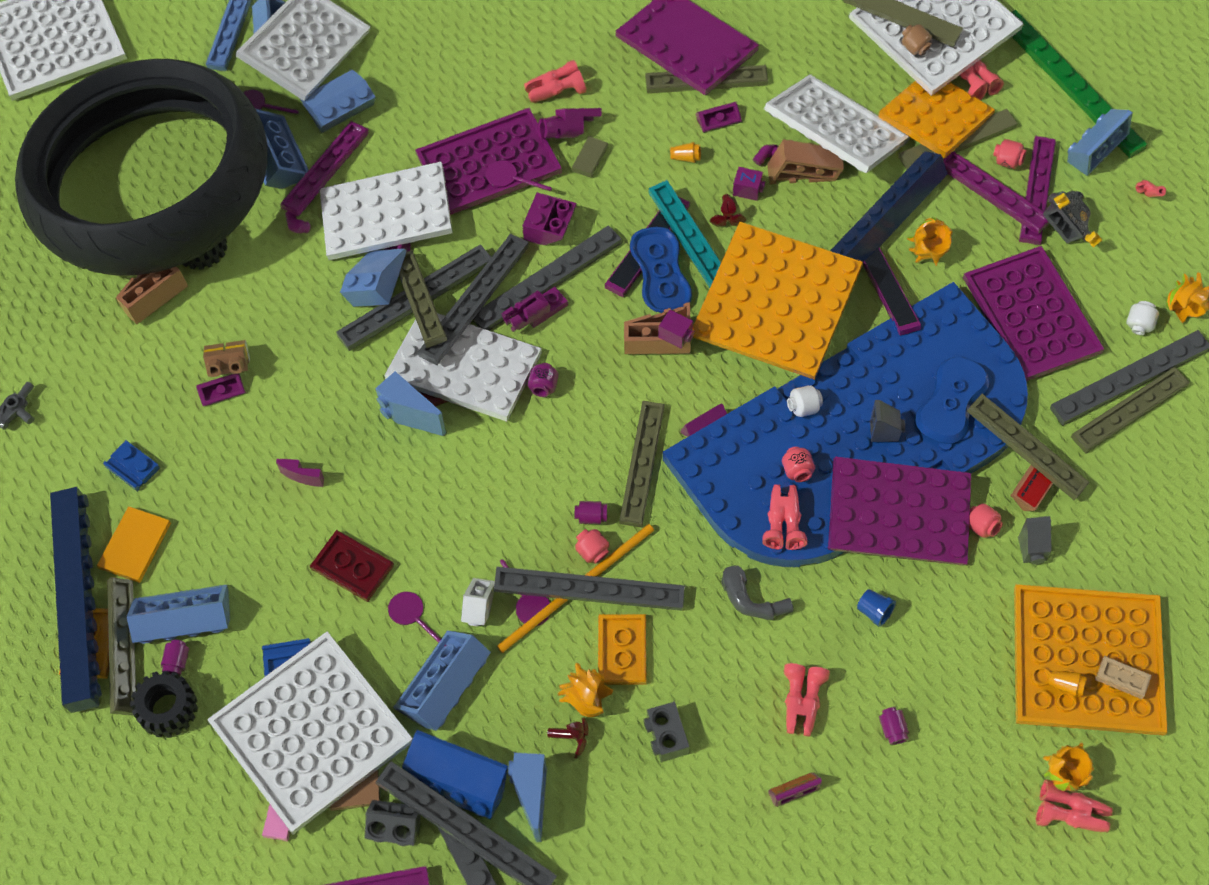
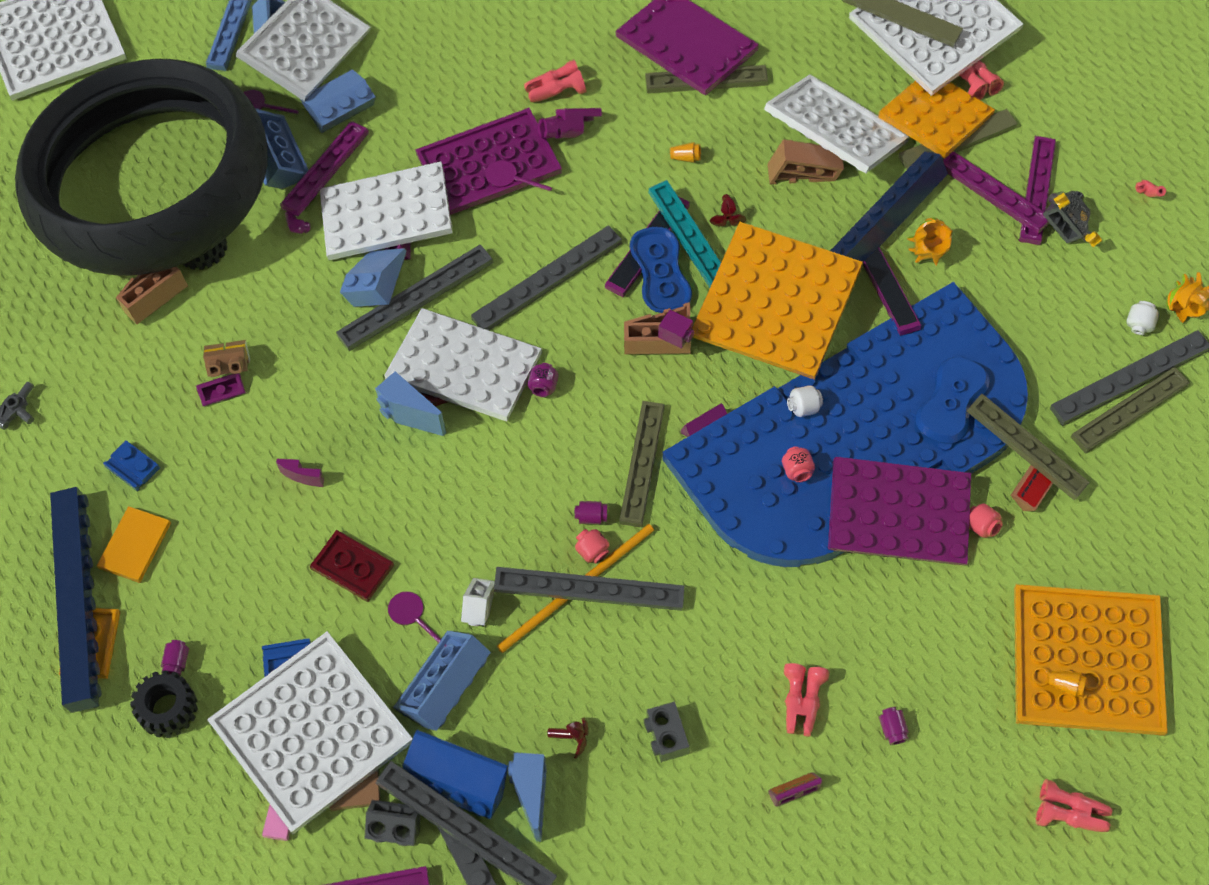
olive tile [107,577,136,716] -> none
medium blue slope [127,585,230,644] -> none
olive tile [399,251,447,348] -> none
dark grey plate [418,234,529,365] -> none
magenta piece [500,559,550,626] -> none
magenta plate [502,287,568,332] -> none
magenta slope [522,192,577,246] -> none
light orange hair [558,663,613,717] -> none
olive tile [572,136,608,178] -> none
light orange tile [598,614,646,685] -> none
magenta slope [696,101,742,132] -> none
dark grey piece [721,565,793,620] -> none
magenta brick [733,167,766,201] -> none
magenta arm [752,144,779,166] -> none
coral piece [762,484,807,550] -> none
blue piece [857,589,896,627] -> none
dark grey slope [870,400,905,442] -> none
medium nougat head [901,24,932,55] -> none
magenta plate [963,246,1104,381] -> none
coral head [993,139,1026,169] -> none
green plate [1011,10,1147,158] -> none
dark grey slope [1018,516,1051,565] -> none
light orange hair [1043,742,1094,791] -> none
medium blue slope [1068,109,1133,176] -> none
tan plate [1095,656,1152,699] -> none

